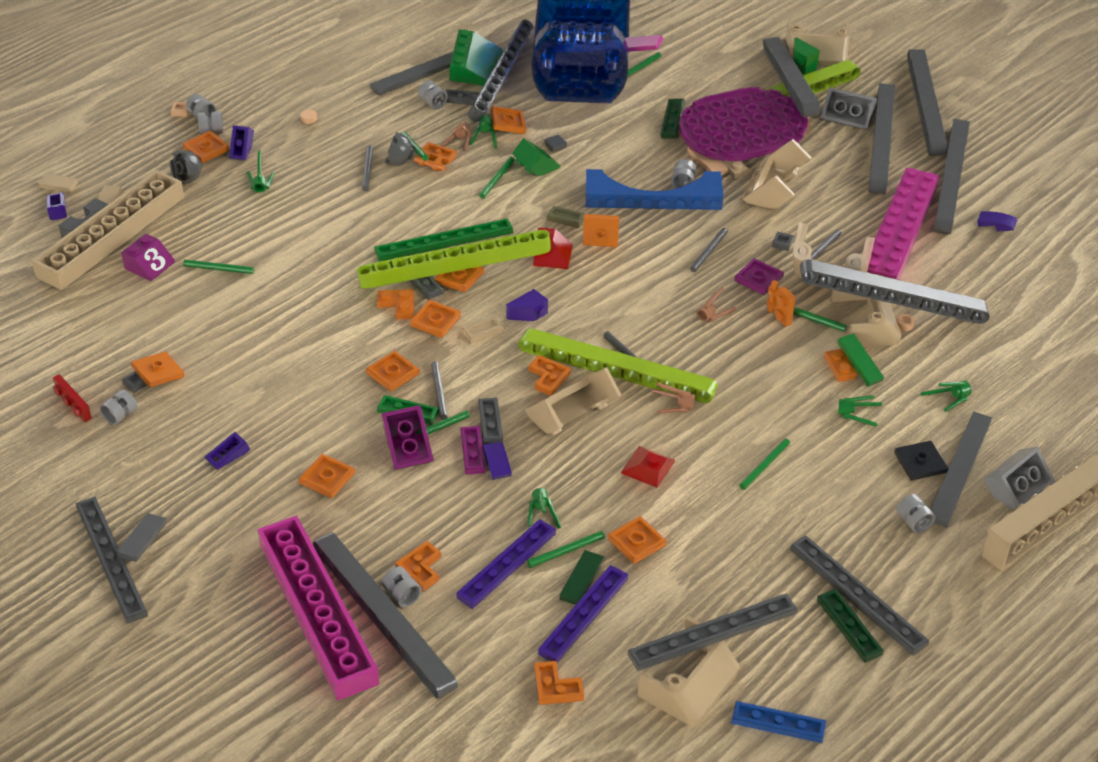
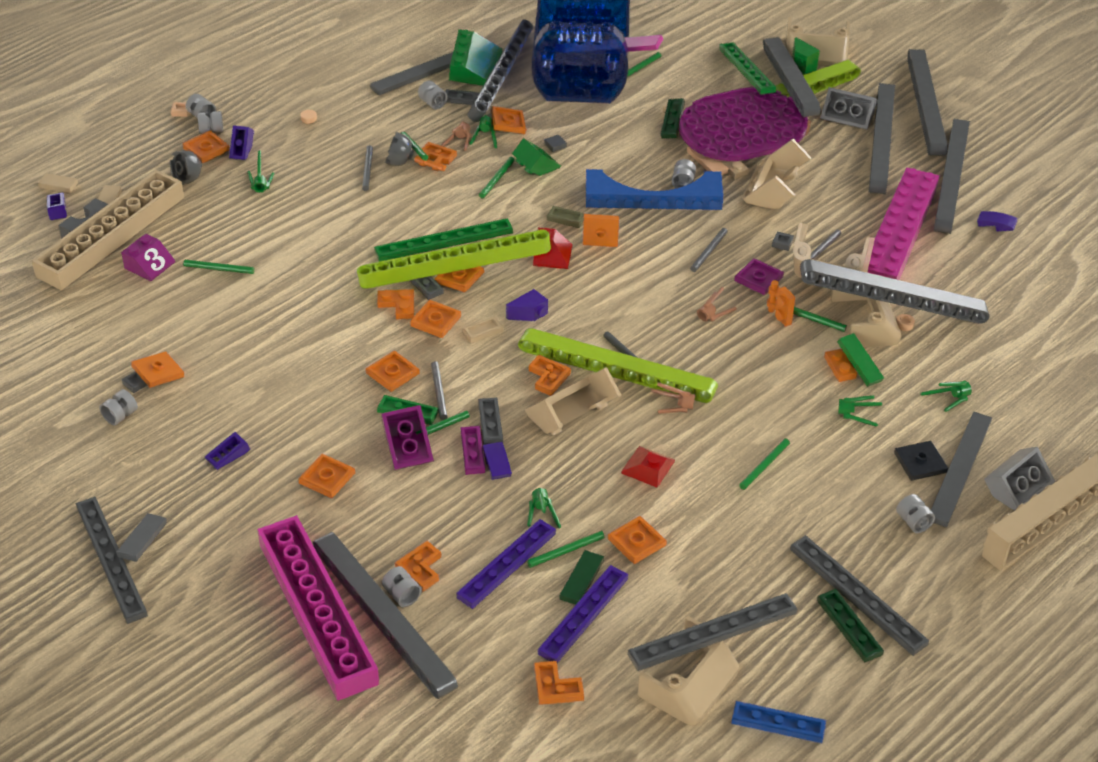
red plate [52,374,92,422] -> none
none -> green tile [719,42,776,94]

